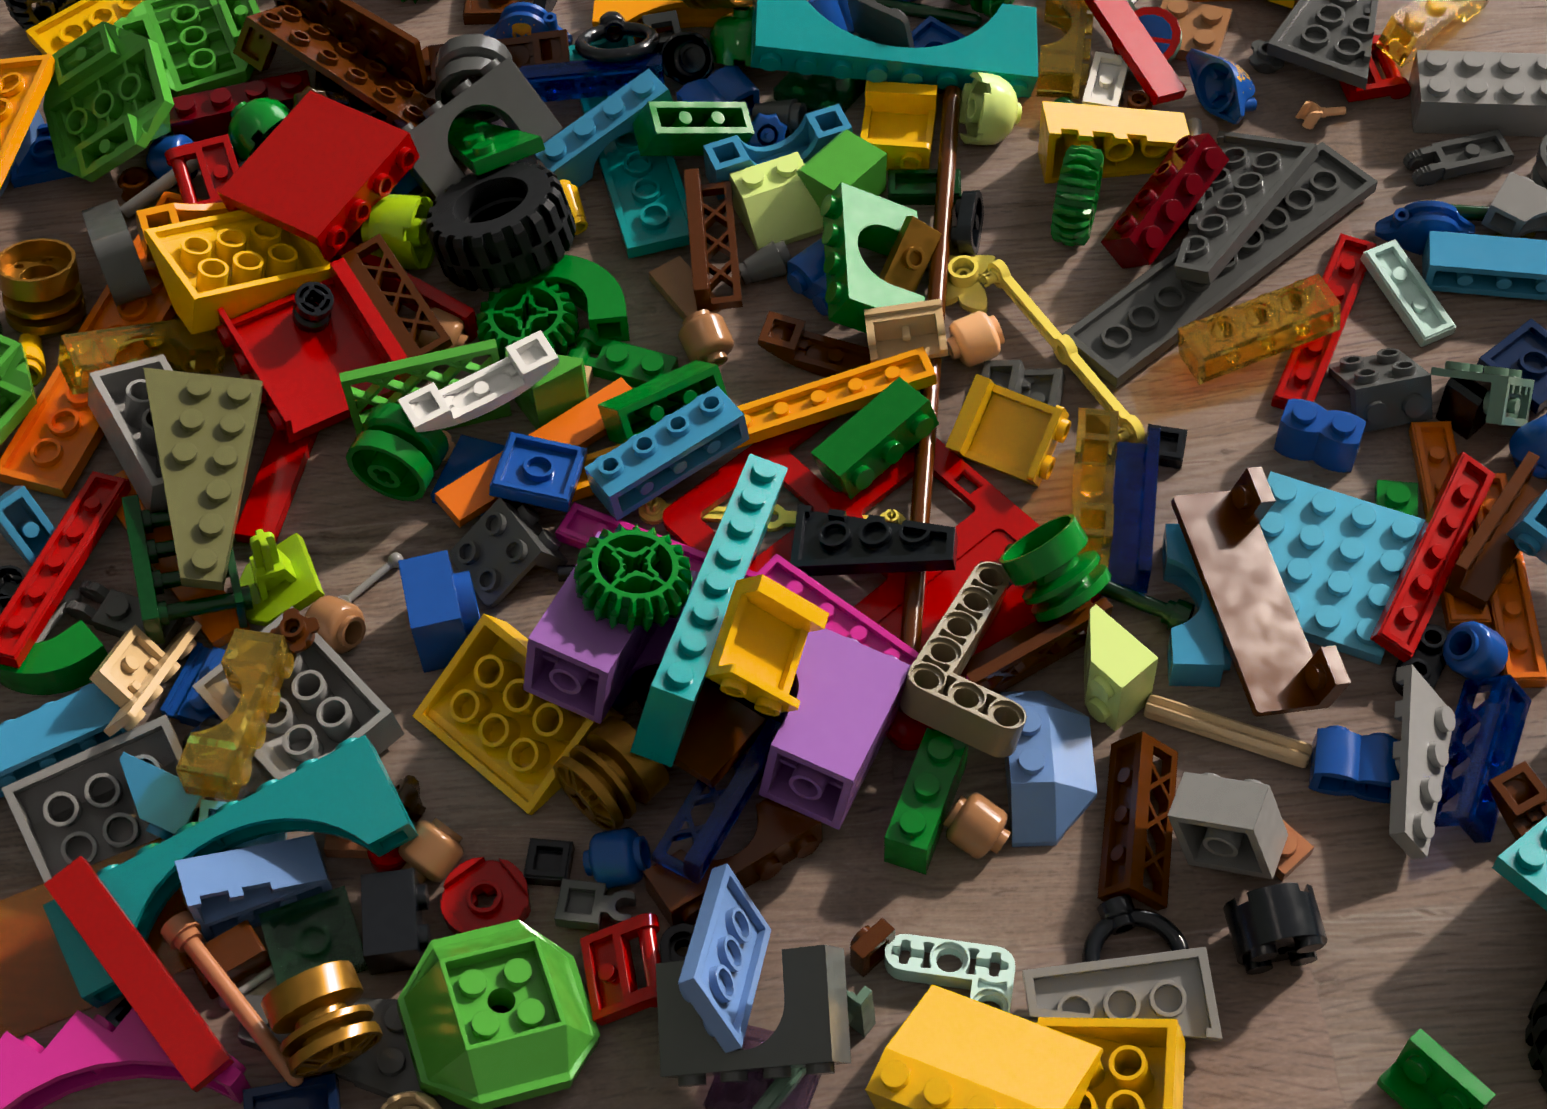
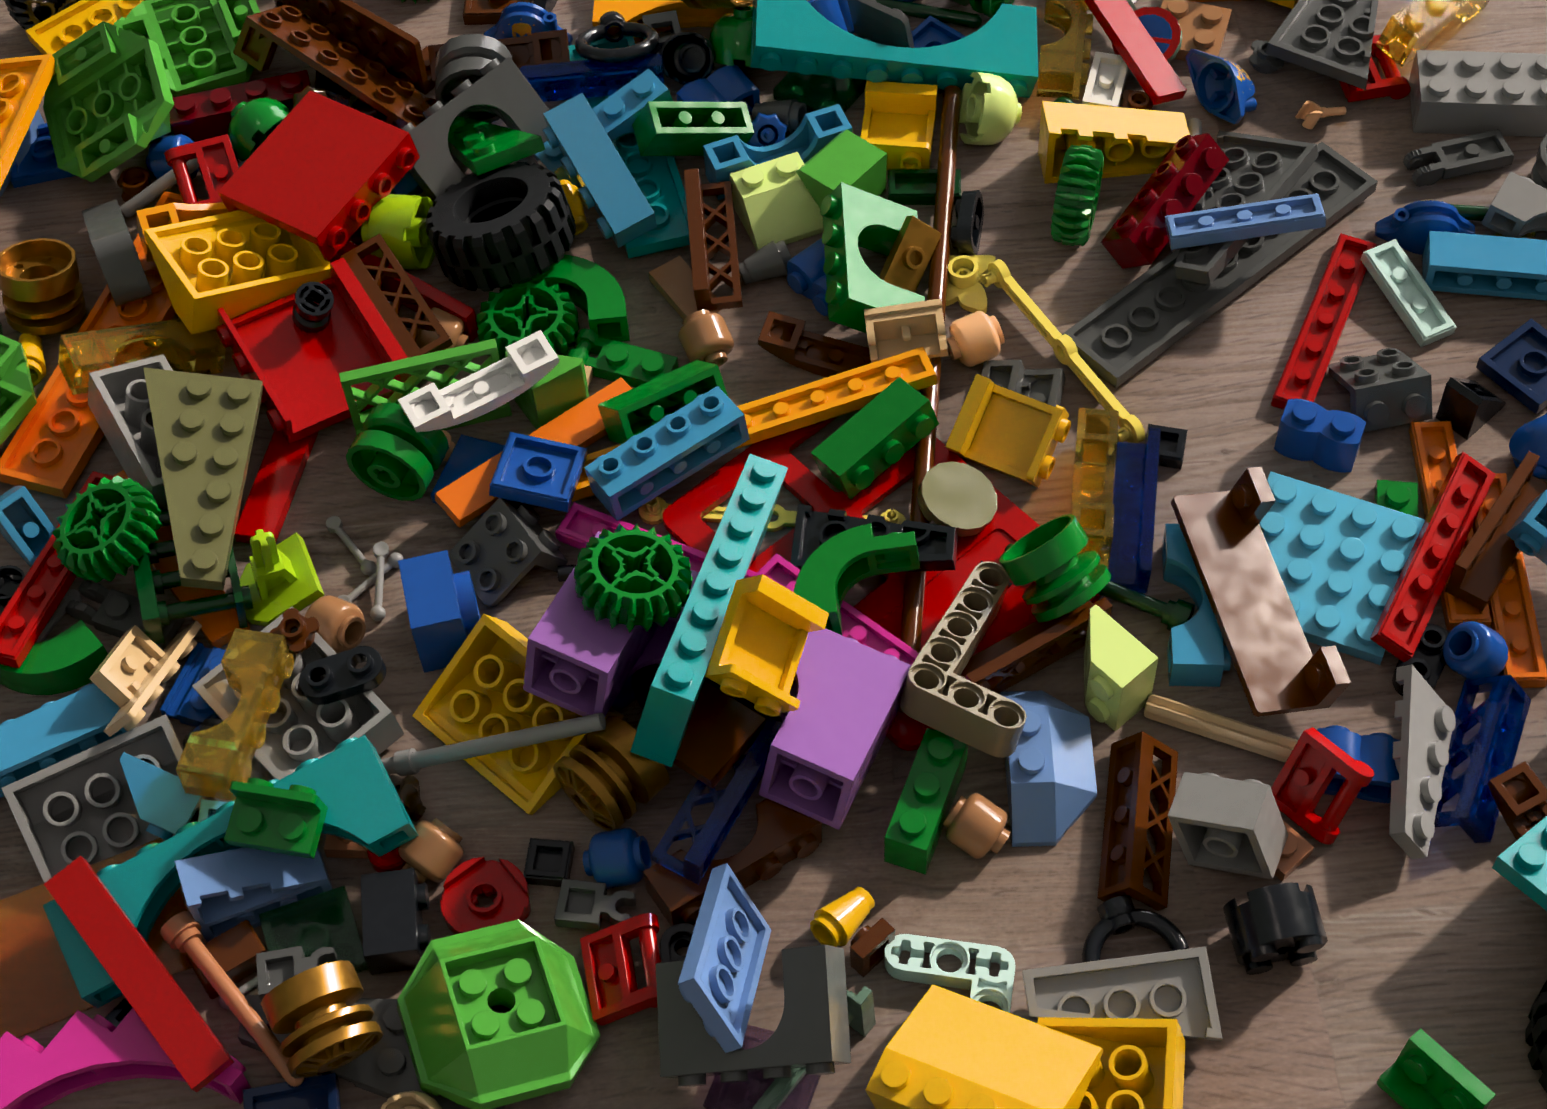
clear yellow brick [1177,273,1341,385] -> none
sand green bracket [1431,361,1535,427] -> none
none -> green gear [52,475,162,583]
none -> green bracket [224,778,328,859]
none -> dark grey plate [256,946,337,1001]
none -> black plate [299,646,386,705]
none -> light grey hinge [326,516,376,576]
none -> light grey hinge [370,541,389,622]
none -> light grey bar [381,713,606,777]
none -> dark azure brick [542,93,657,248]
none -> green arch [794,524,920,635]
none -> yellow cone [810,886,875,947]
none -> tile [918,461,998,537]
none -> medium blue tile [1165,193,1326,250]
none -> red plate [1271,727,1375,845]

